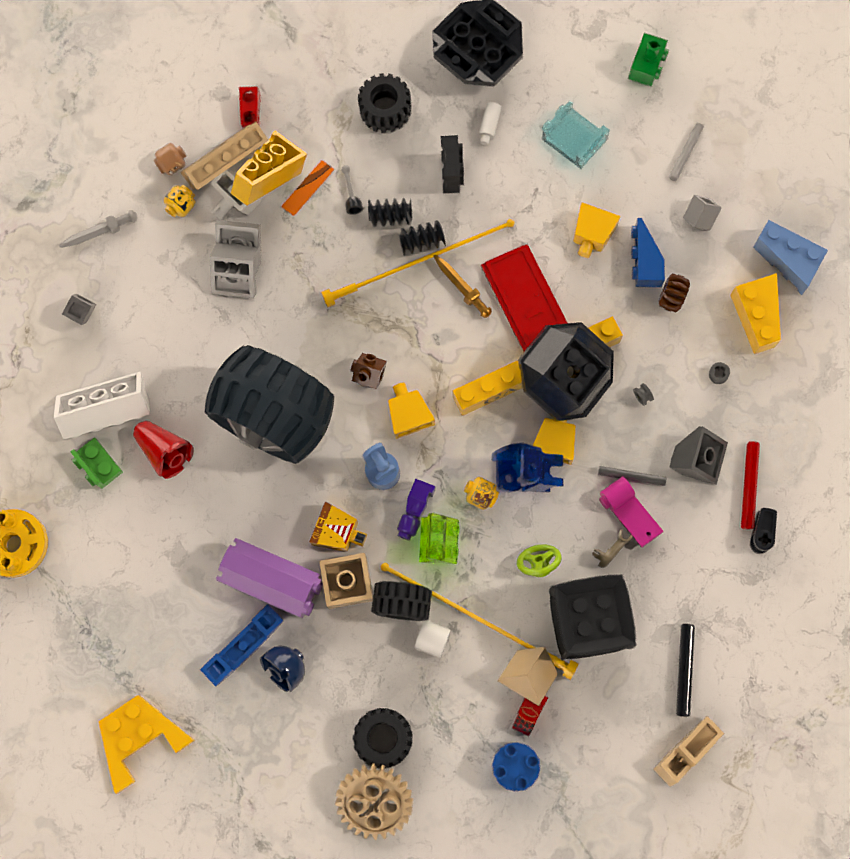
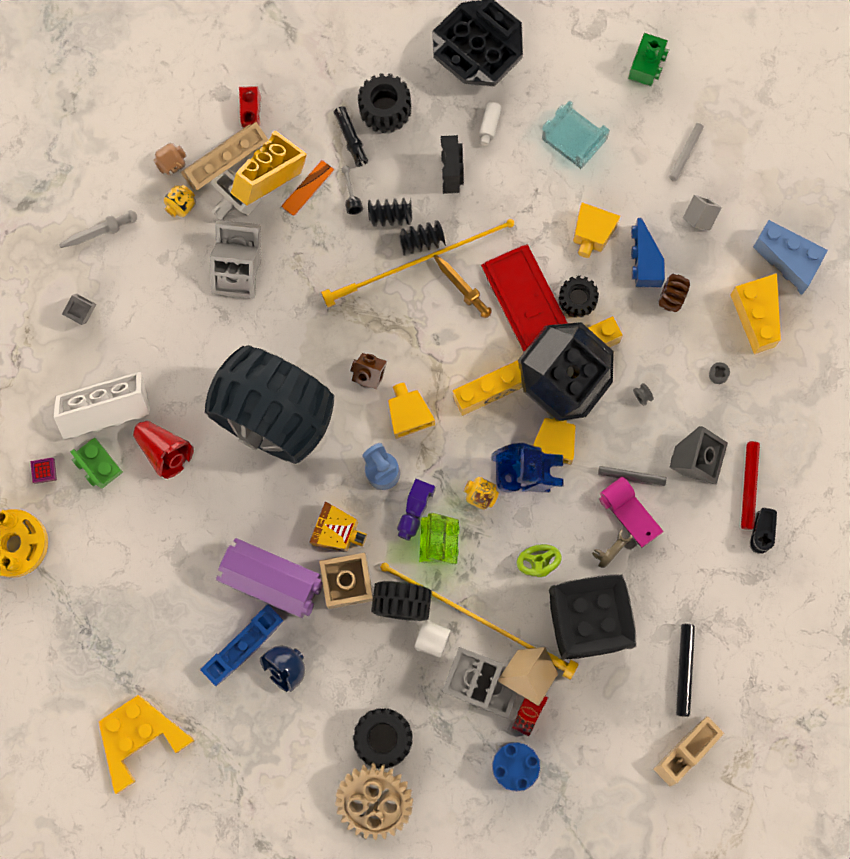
none -> tile [30,457,57,484]
none -> black pin [334,106,368,167]
none -> light grey bracket [442,647,517,719]
none -> black tyre [559,275,599,317]

